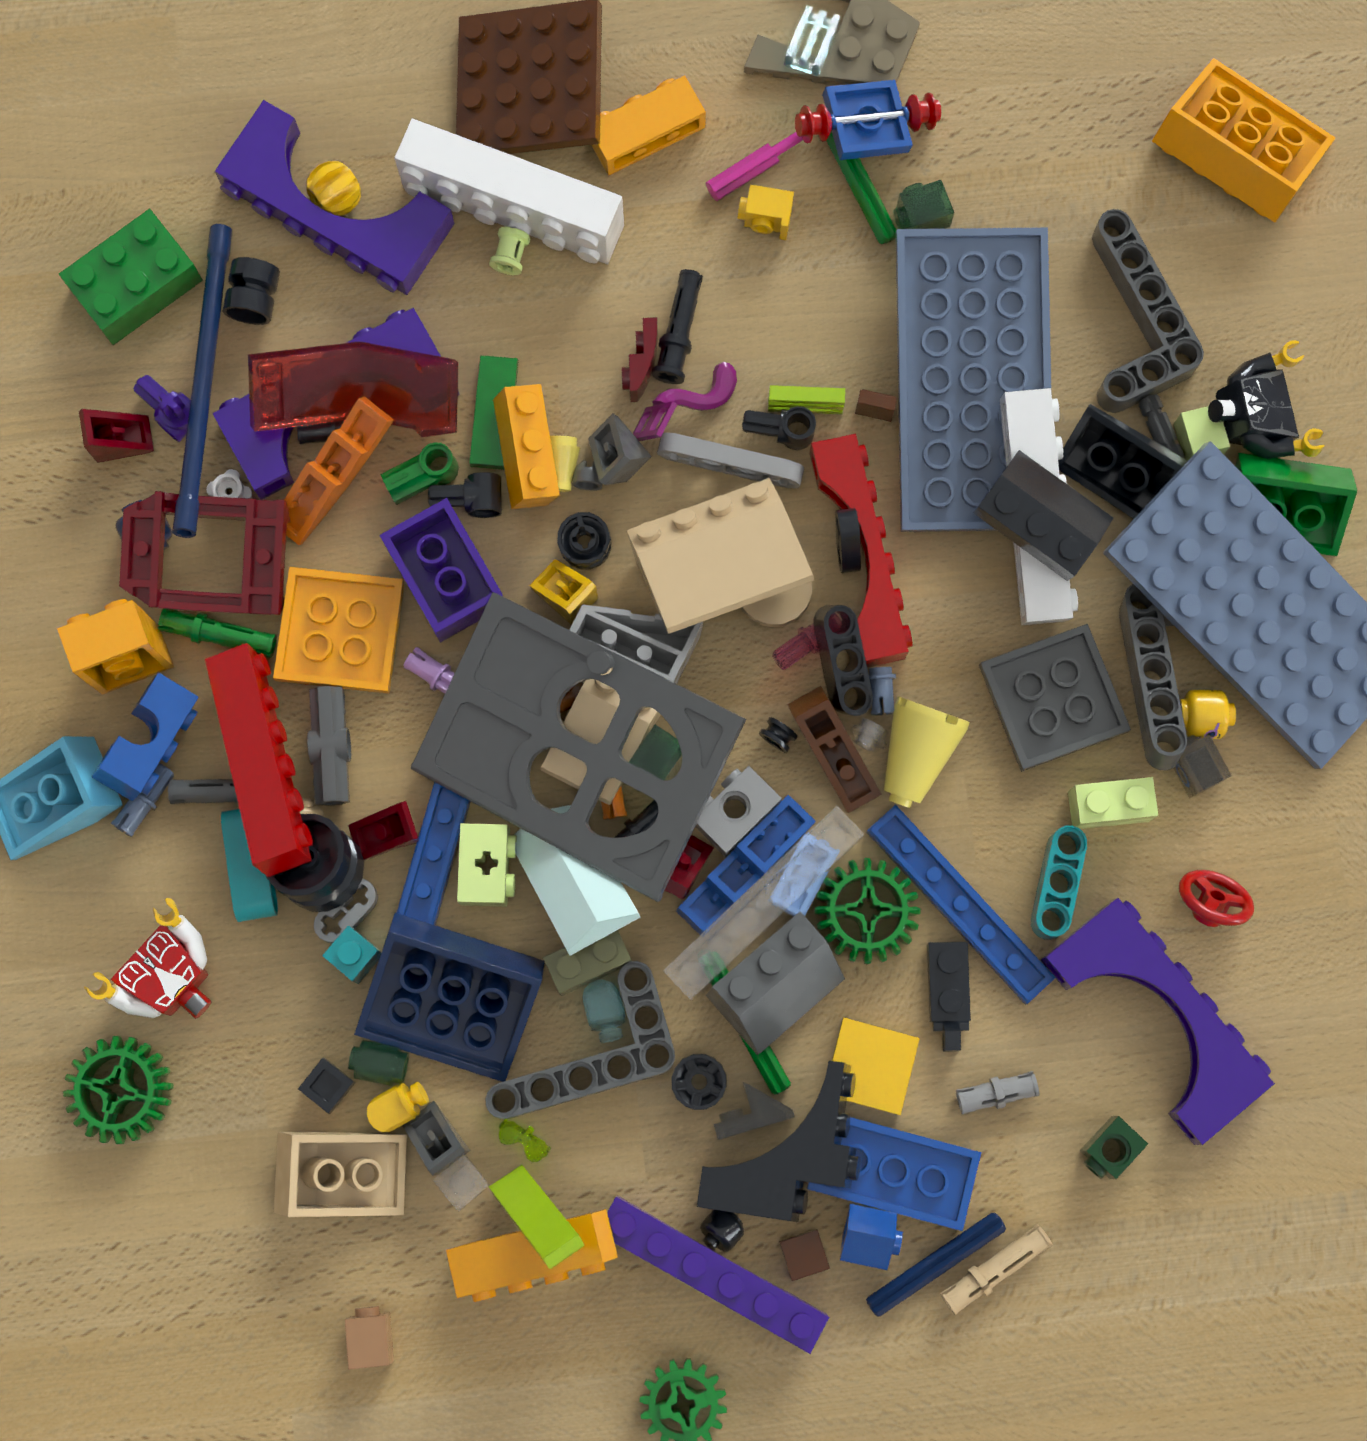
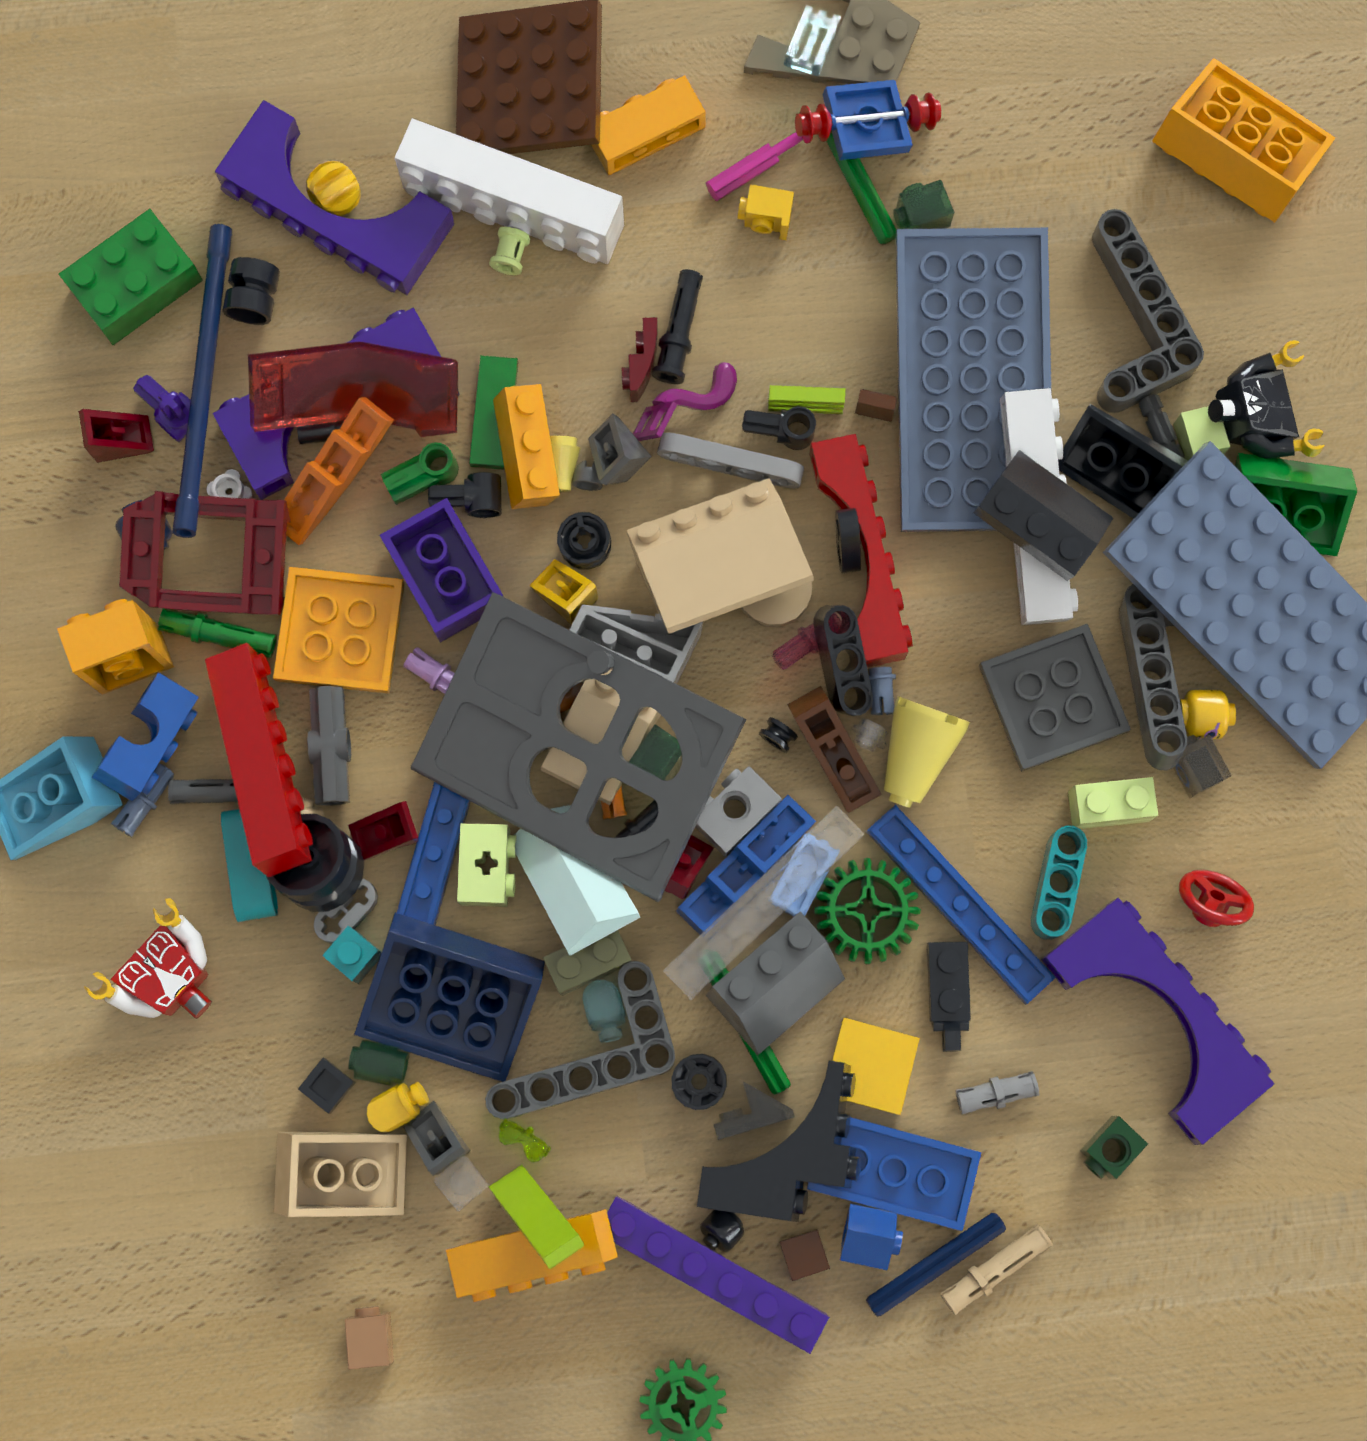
green gear [63,1036,173,1144] -> none

